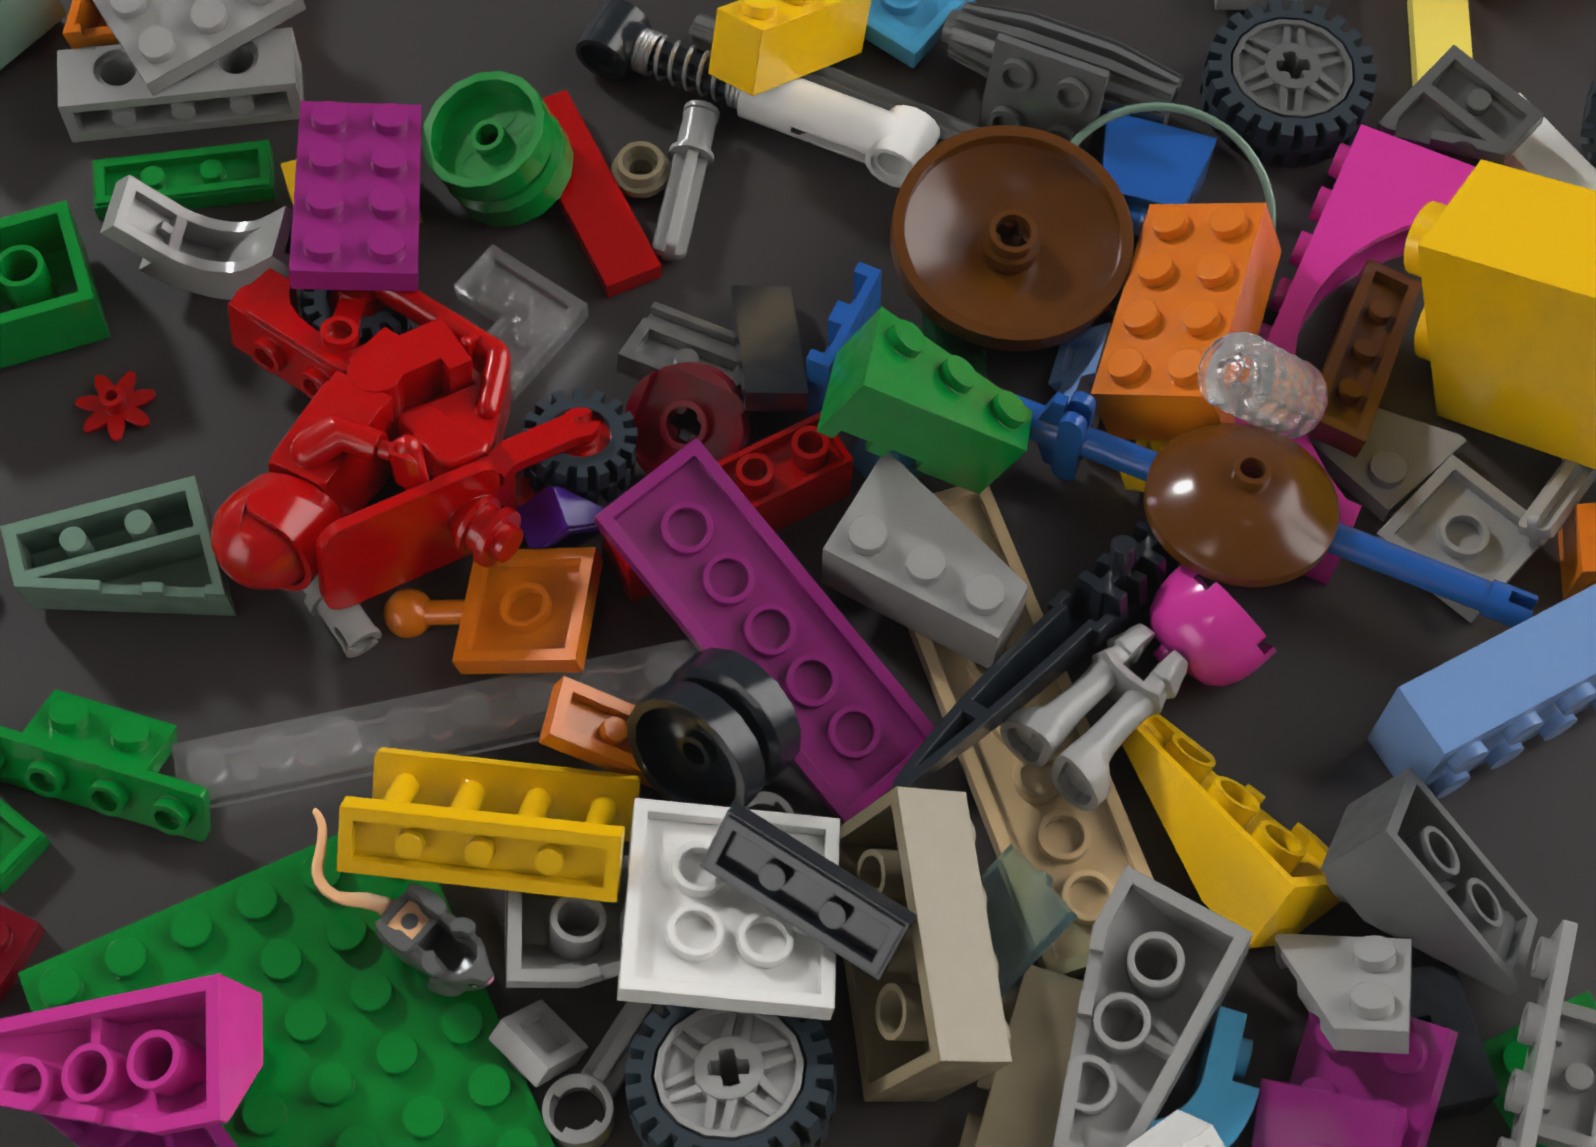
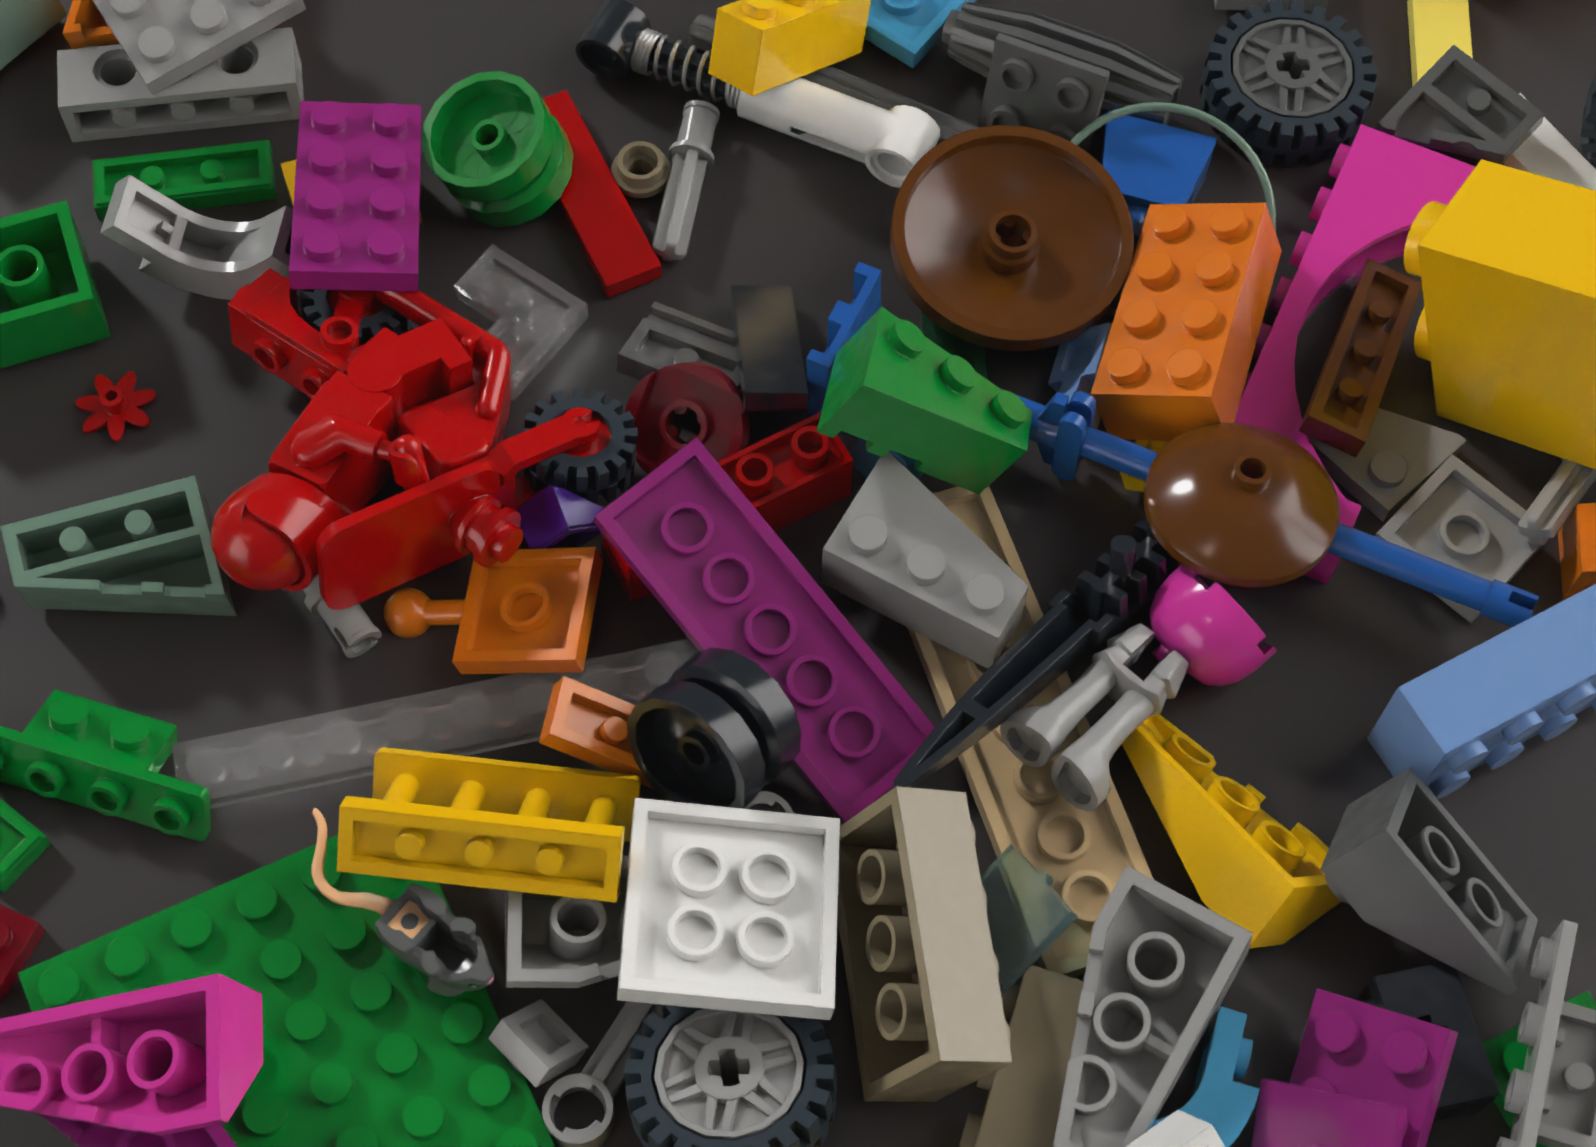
black tile [700,802,917,980] -> none
clear piece [1198,331,1328,439] -> none
light grey wing [1275,933,1412,1054] -> none

